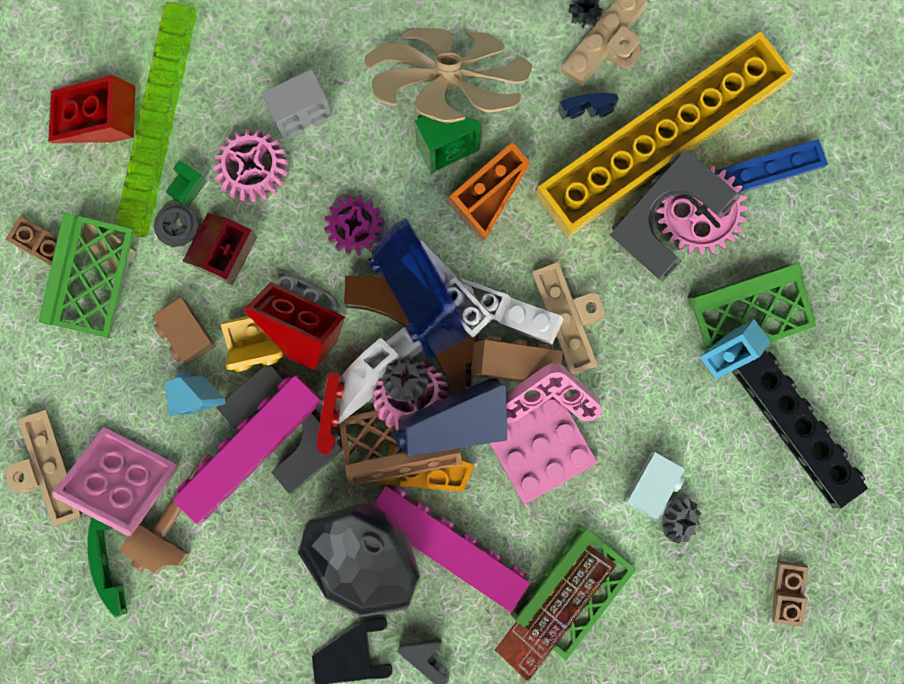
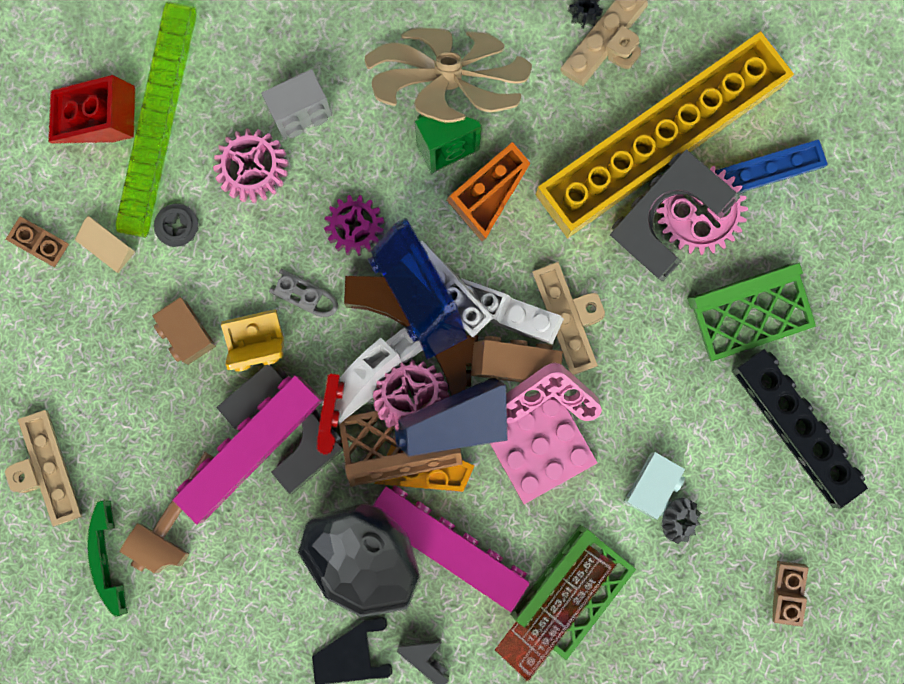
bright green fence [39,212,135,338] -> none
bright pink plate [53,427,177,537] -> none
medium azure slope [165,372,226,416] -> none
green panel [166,160,207,207] -> none
dark red slope [182,213,257,286] -> none
red slope [244,282,345,370] -> none
dark grey gear [383,358,429,401] -> none
dark blue slope [558,93,619,120] -> none
medium azure slope [700,319,771,379] -> none

